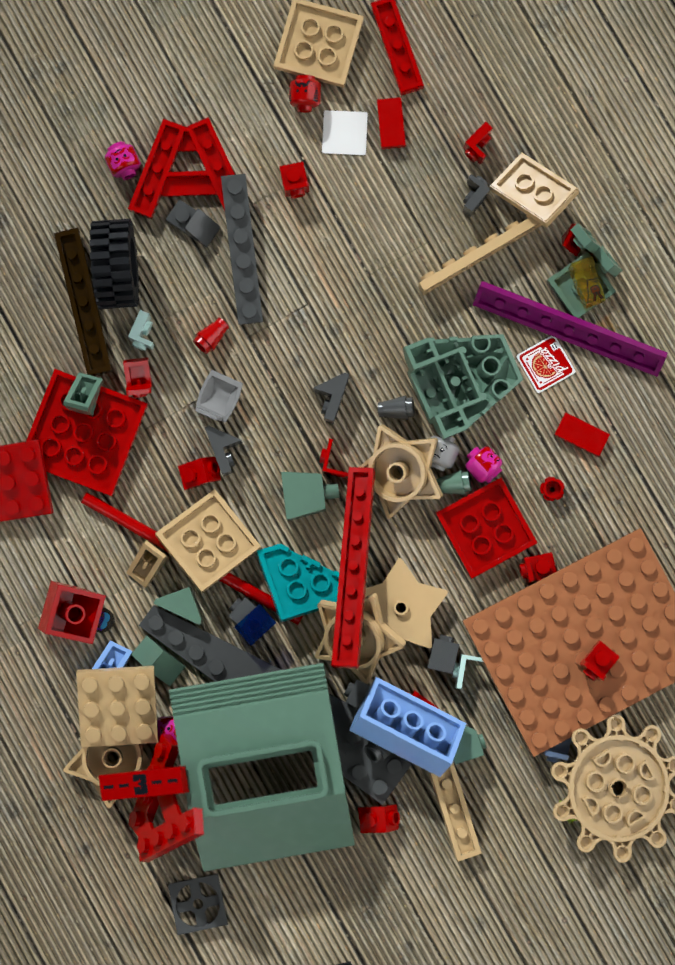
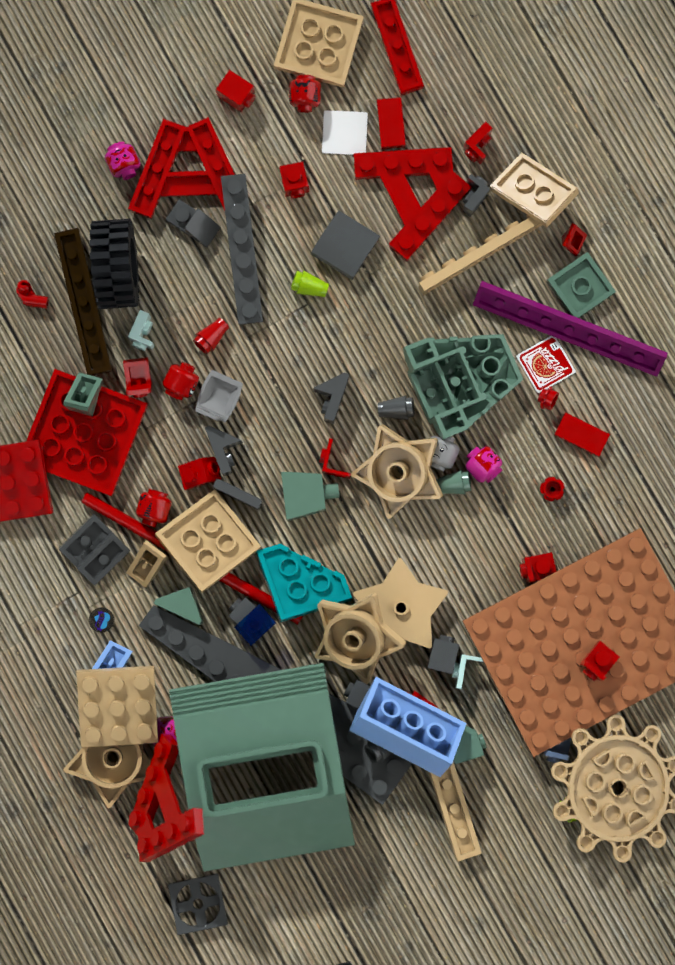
red slope [38,580,106,644] -> none
red tile [98,766,189,801] -> none
sand green slope [131,635,186,686] -> none
red plate [331,467,375,669] -> none
red bracket [358,804,400,833] -> none
red plate [435,477,537,579] -> none
clear yellow leg [568,256,605,309] -> none
sand green plate [570,223,623,277] -> none
none -> red arm [16,280,49,309]
none -> dark grey slope [58,514,130,586]
none -> red head [136,489,172,527]
none -> red head [162,362,199,400]
none -> dark grey tile [213,479,263,510]
none -> red brick [216,70,256,113]
none -> lime cone [291,270,329,298]
none -> dark grey slope [311,211,380,280]
none -> red plate [354,147,472,261]
none -> red plate [538,386,559,410]

